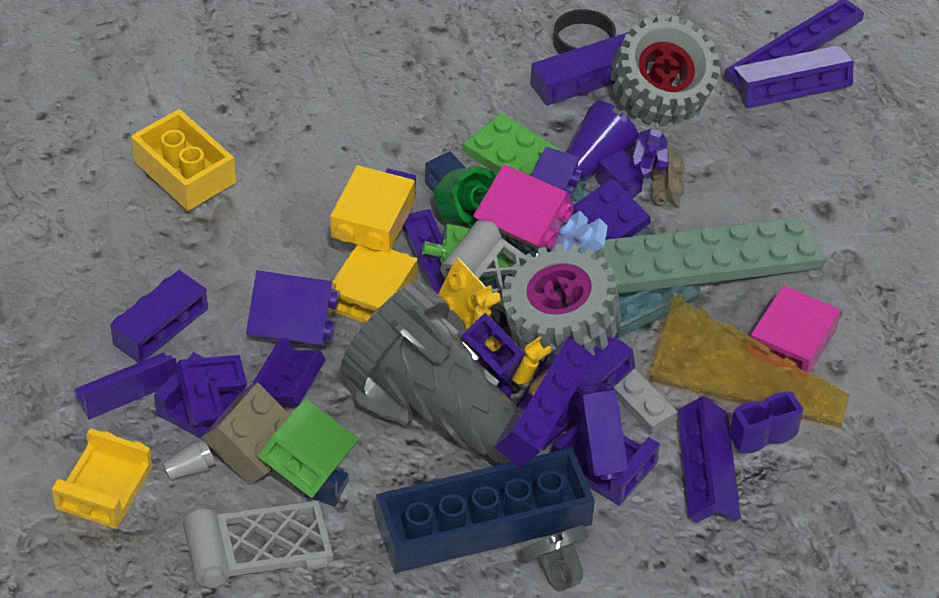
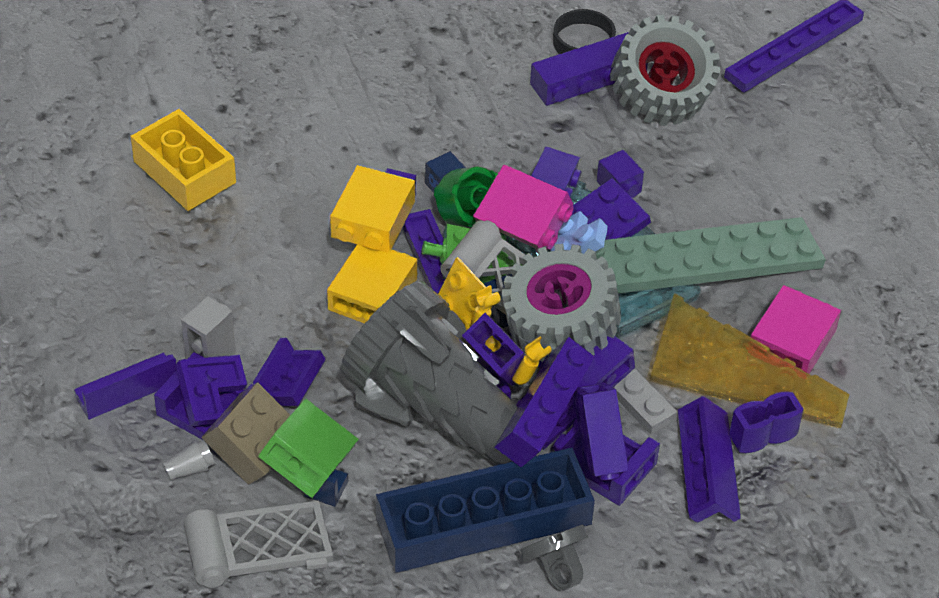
yellow panel [51,428,153,529] -> none
dark purple brick [110,270,208,363] -> none
dark purple brick [246,270,340,348] -> none
bright green plate [463,113,564,176] -> none
dark purple cone [565,101,639,182] -> none
dark purple rock [630,128,669,179] -> none
dark tan hinge [652,145,684,208] -> none
dark purple panel [735,46,854,108] -> none
none -> light grey brick [181,296,236,359]

